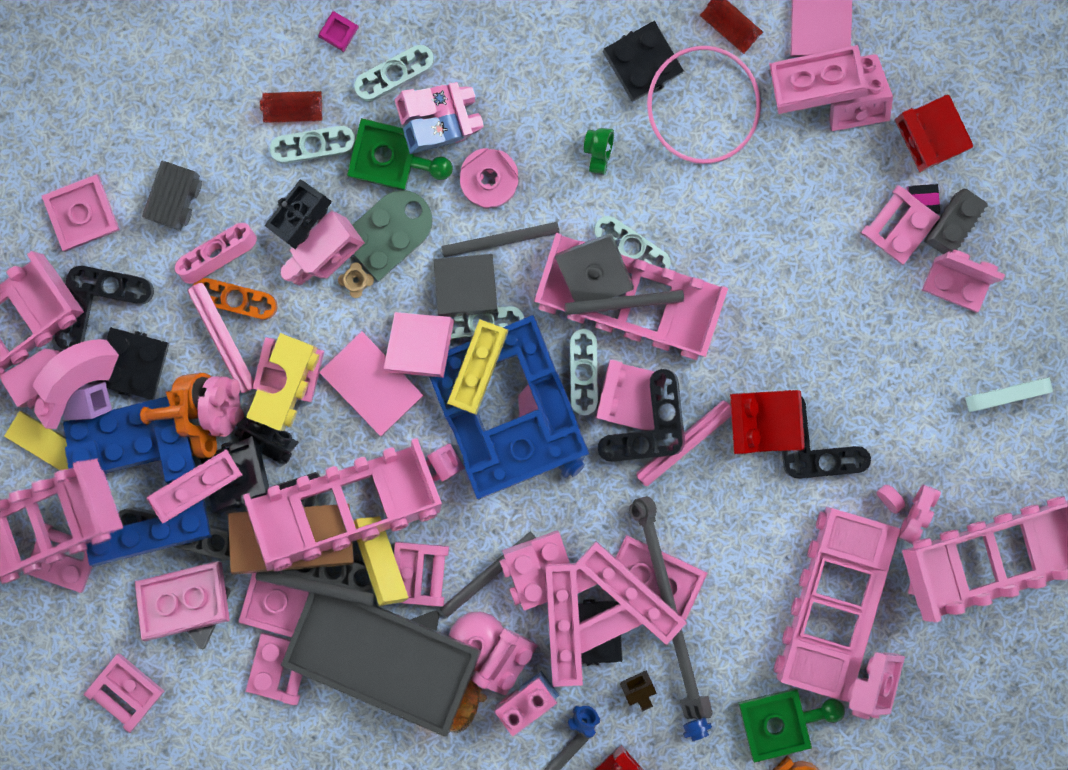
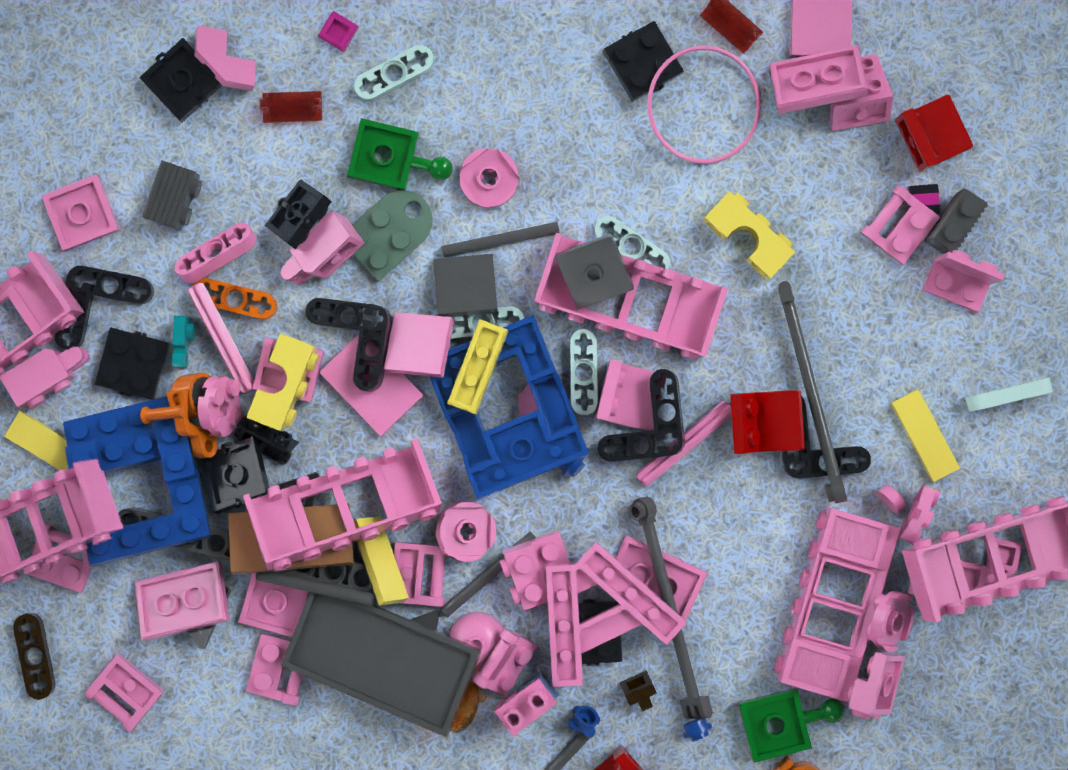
bright pink arch [33,339,119,429] -> none
lavender brick [63,382,112,420] -> none
bright pink tile [146,449,242,524] -> none
light aqua beam [270,126,356,164] -> none
tan plate [338,262,374,298] -> none
hips [394,82,484,154] -> none
bright pink tile [426,443,465,482] -> none
dark grey bar [565,290,684,315] -> none
green piece [584,128,614,175] -> none
none -> dark brown beam [13,613,56,700]
none -> black plate [139,38,222,123]
none -> teal plate [172,315,196,368]
none -> bright pink tile [194,25,255,91]
none -> black beam [305,298,392,392]
none -> bright pink plate [436,501,496,562]
none -> light yellow arch [702,191,795,281]
none -> dark grey hinge [778,281,847,503]
none -> bright pink plate [866,591,914,652]
none -> light yellow tile [891,389,960,482]
none -> bright pink tile [961,538,1023,590]

